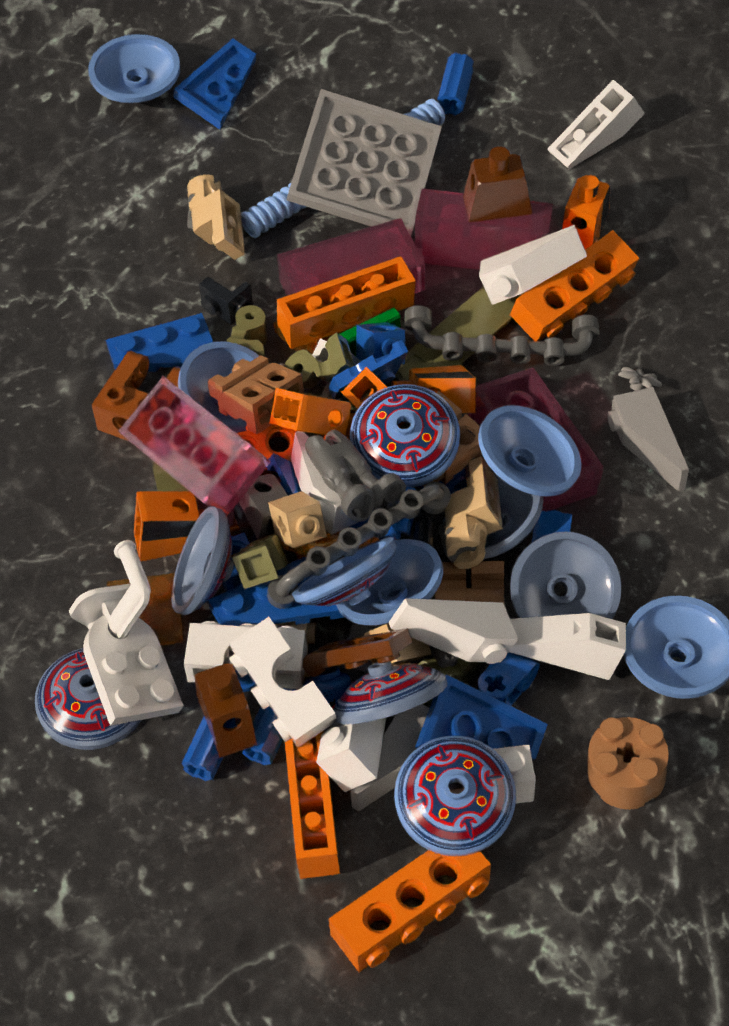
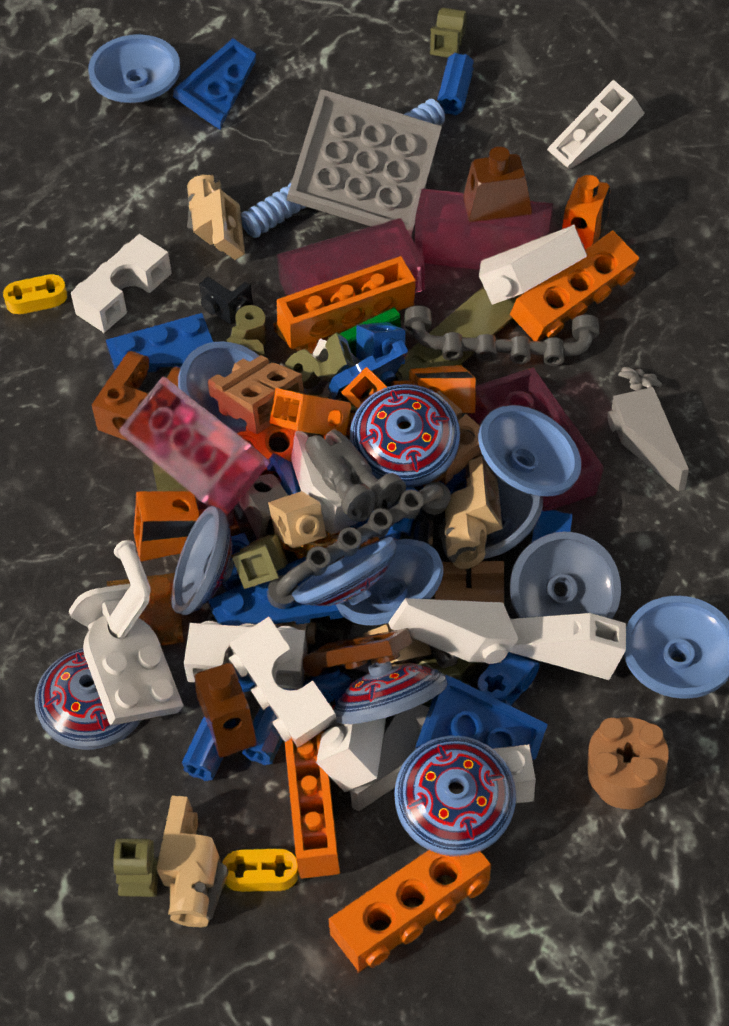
none -> yellow beam [3,274,67,314]
none -> white arch [71,234,172,333]
none -> olive leg [114,838,159,897]
none -> tan plate [157,796,228,927]
none -> yellow beam [222,849,299,892]
none -> olive leg [430,7,467,57]

